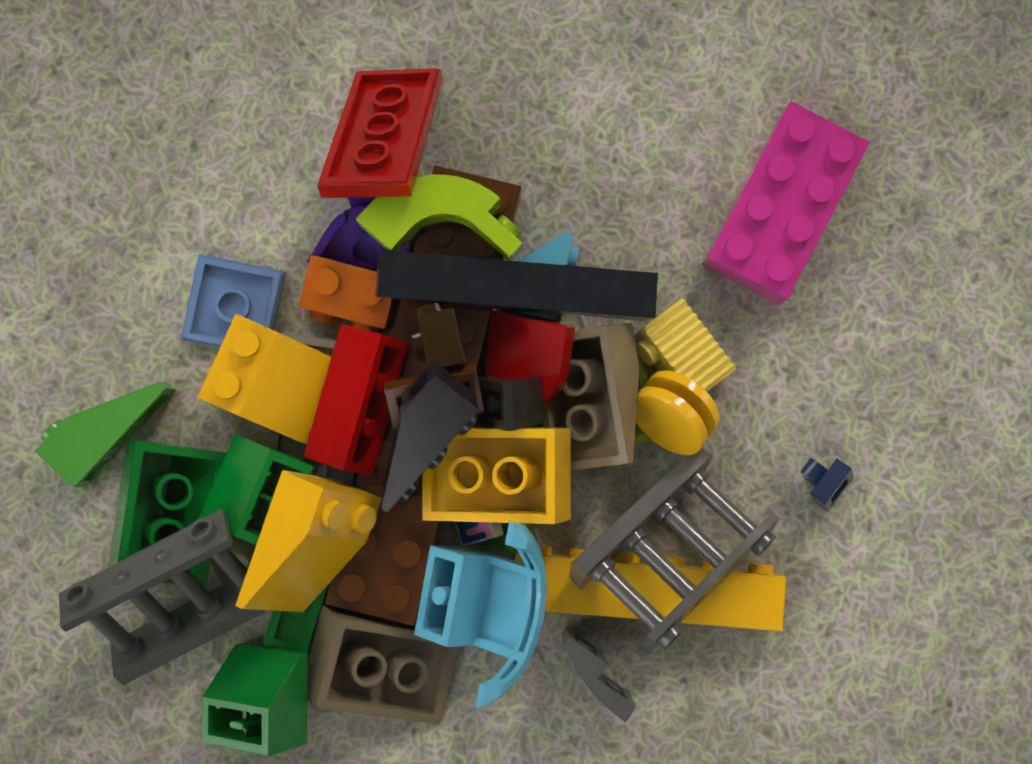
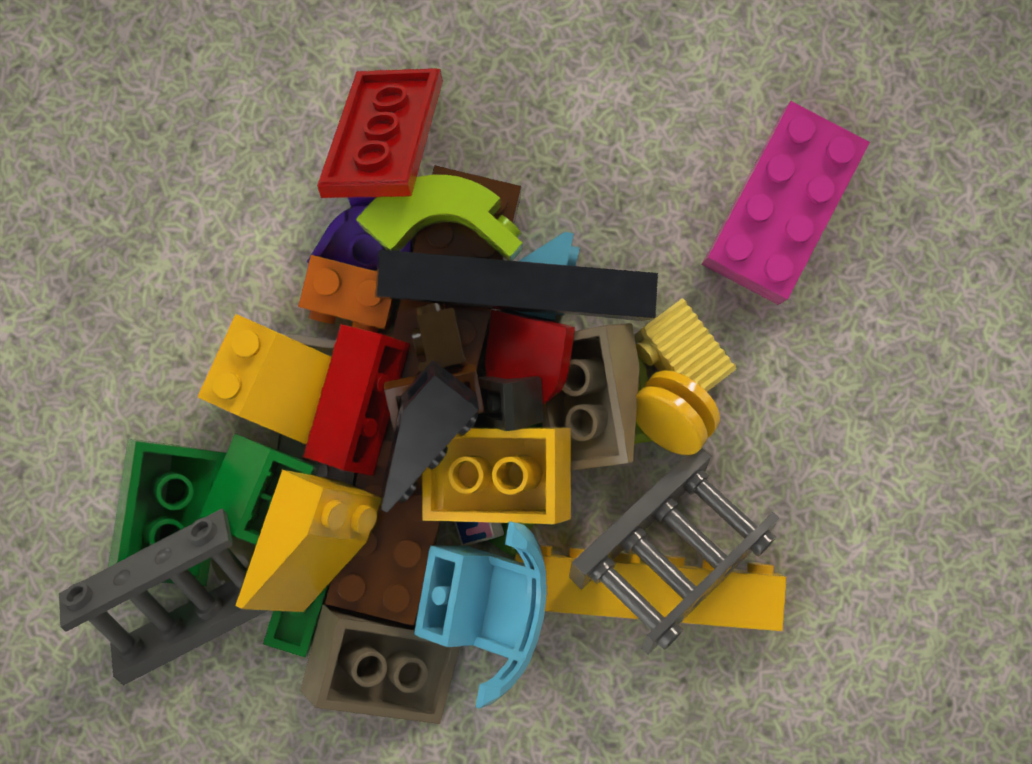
bright green slope [35,382,176,488] -> none
medium blue tile [180,254,286,348] -> none
green slope [202,643,308,756] -> none
dark grey slope [561,627,636,723] -> none
dark blue tile [800,458,854,512] -> none

